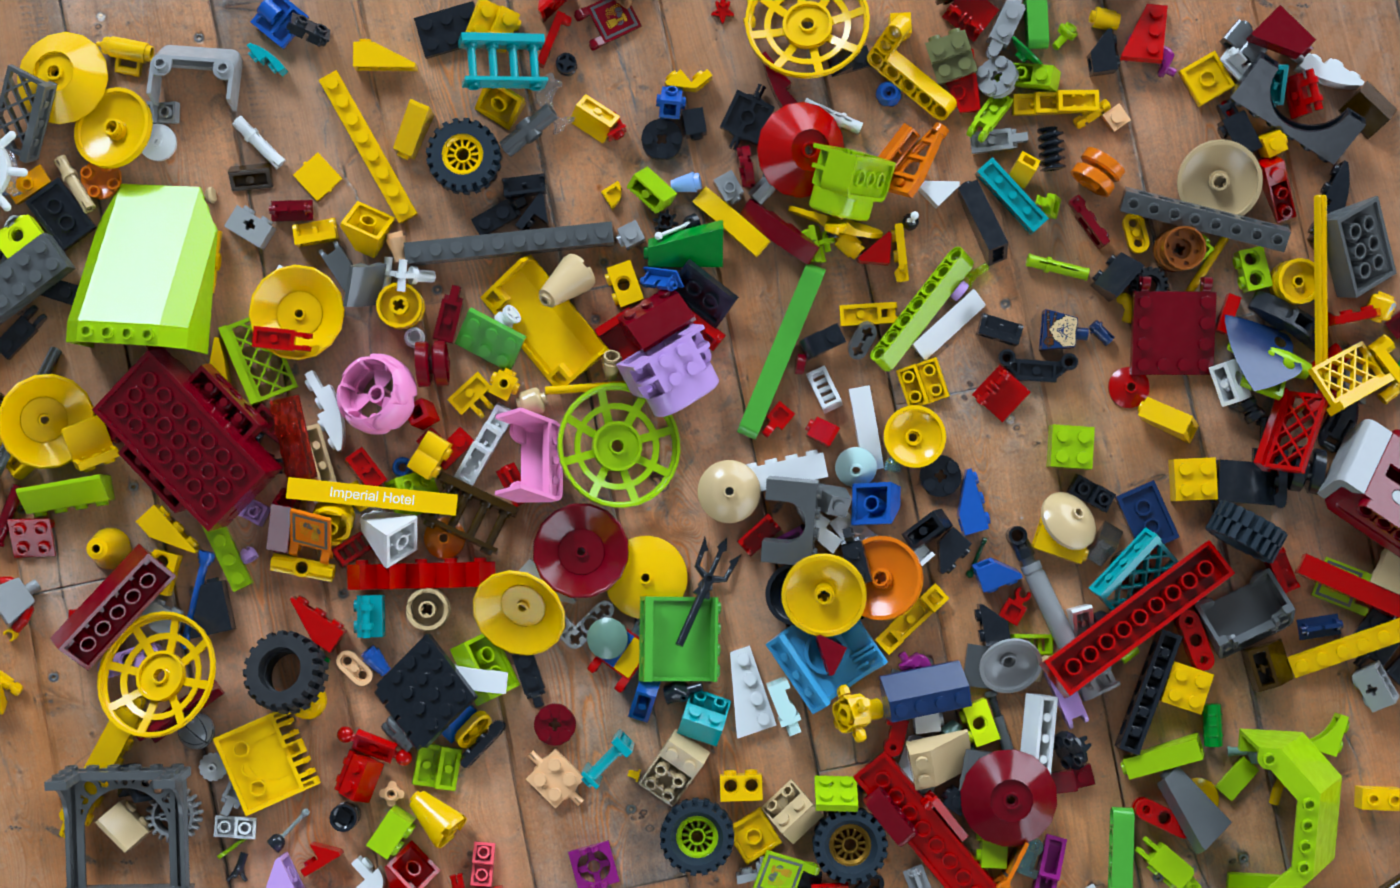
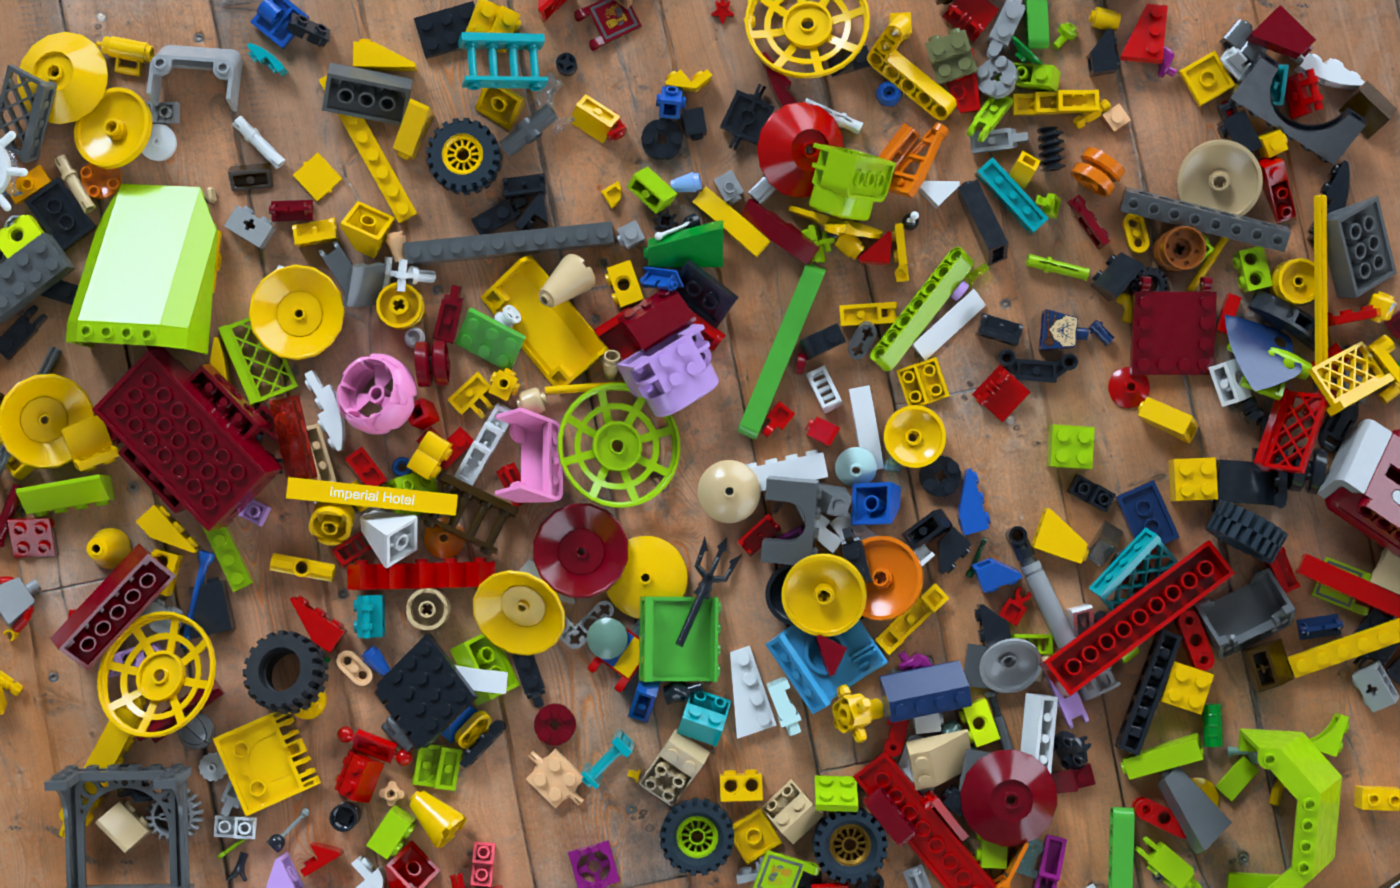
lavender hinge [240,546,259,564] -> none
red hinge [251,326,313,352] -> none
slope [266,488,301,553] -> none
orange flag [289,508,333,565] -> none
red hinge [538,10,572,69] -> none
dark red plate [737,145,755,188] -> none
tan dish [1041,492,1096,550] -> none
none -> dark grey slope [322,62,413,126]

